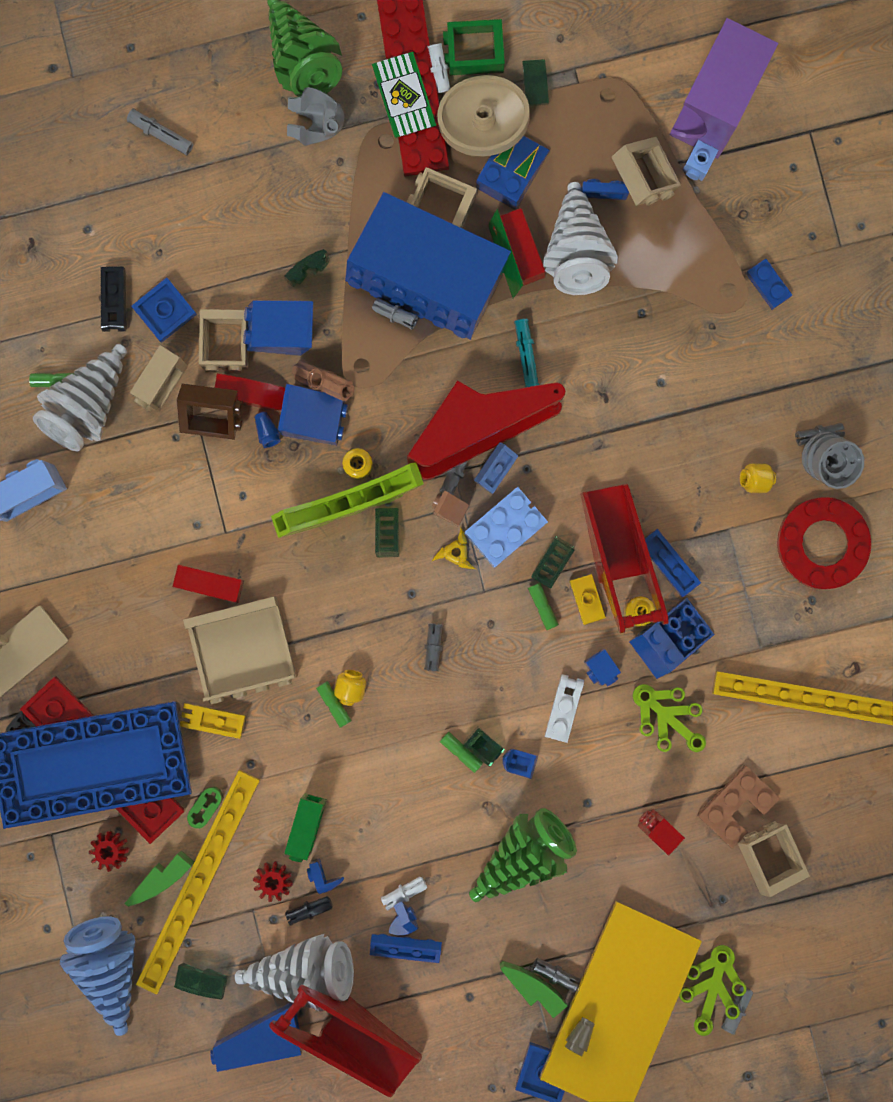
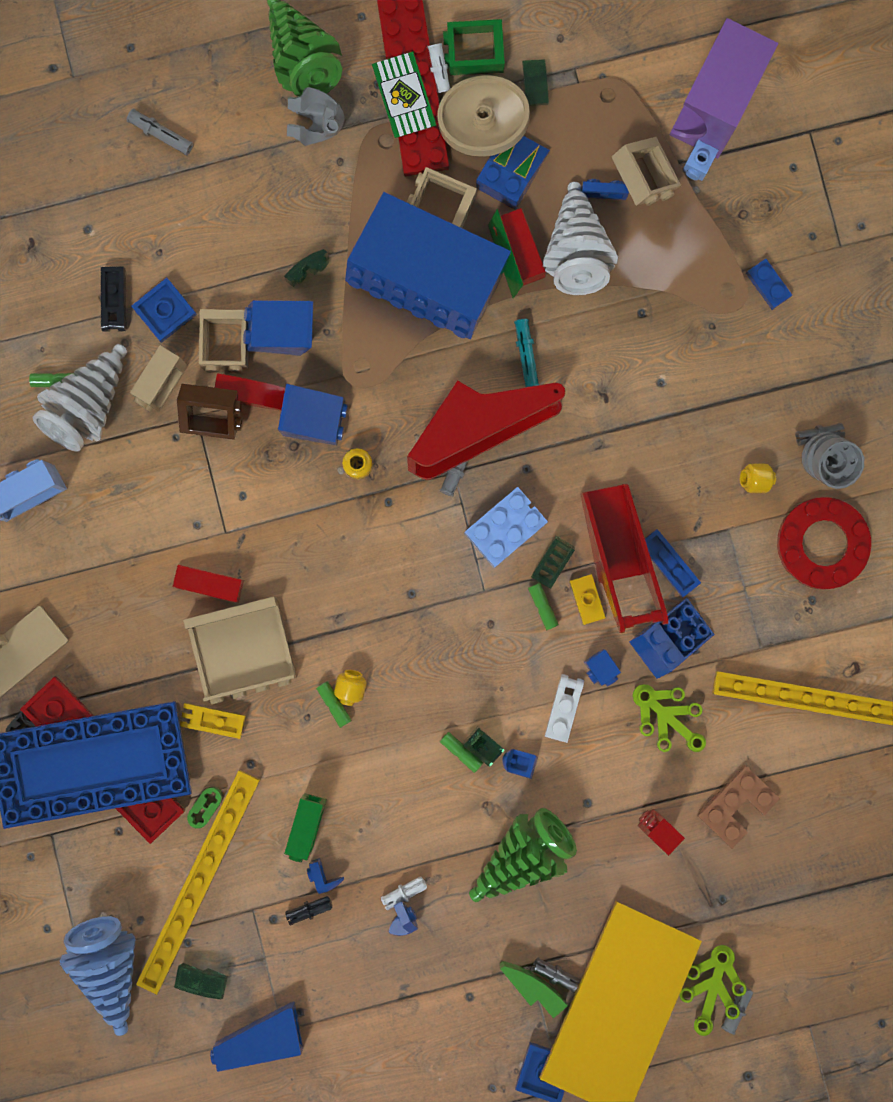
red gear [89,831,130,872] -> none
bright green slope [124,851,195,907] -> none
white plant [235,934,354,1012] -> none
red gear [253,861,293,902] -> none
blue cone [254,412,281,448] -> none
red piece [269,985,422,1098] -> none
lime arch [271,462,424,538] -> none
nougat piece [292,360,355,401] -> none
blue plate [370,934,442,963] -> none
light grey axle [372,299,418,330] -> none
clear green slope [375,508,399,557] -> none
flat silver pin [424,623,443,671] -> none
yellow piece [431,526,476,569] -> none
nougat slope [432,490,469,527] -> none
medium blue plate [474,442,518,494] -> none
dark tan cone [565,1017,595,1056] -> none
yellow head [624,596,655,626] -> none
tan window [738,821,810,897] -> none

